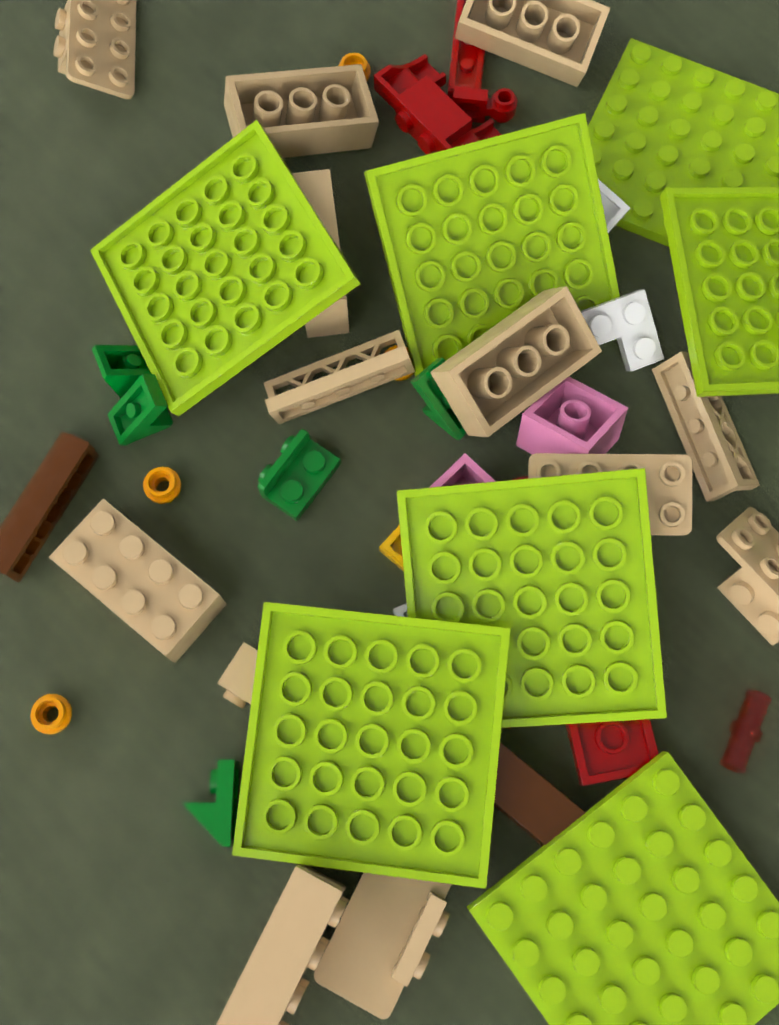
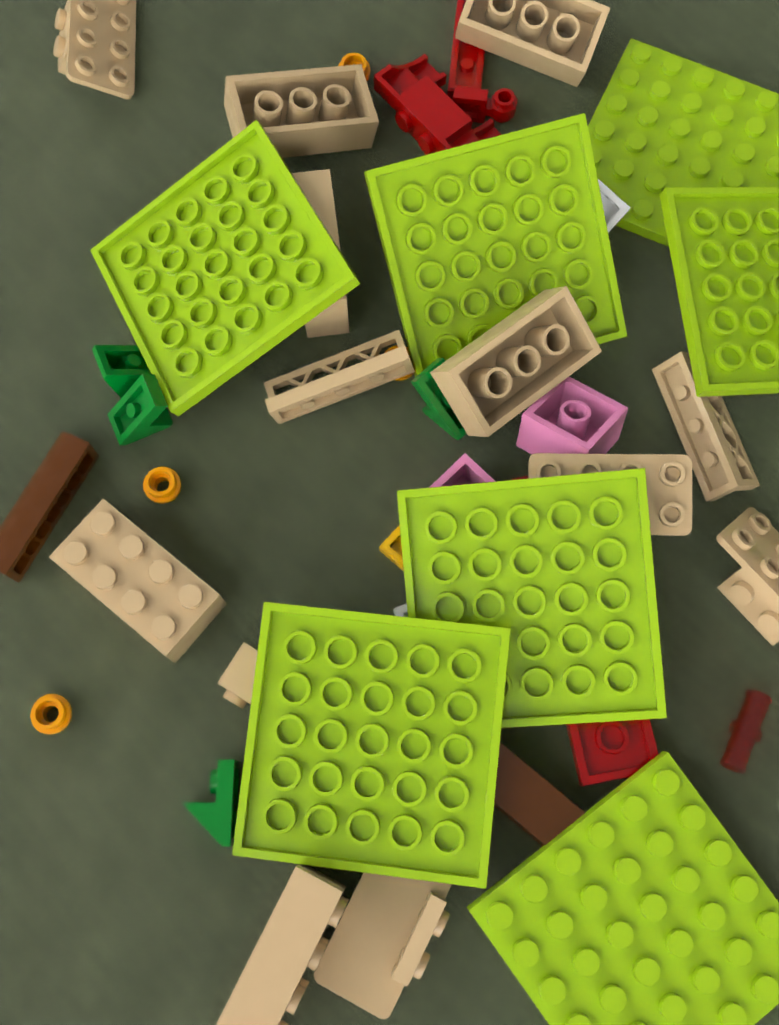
green bracket [257,428,341,522] -> none
white plate [581,289,664,372] -> none

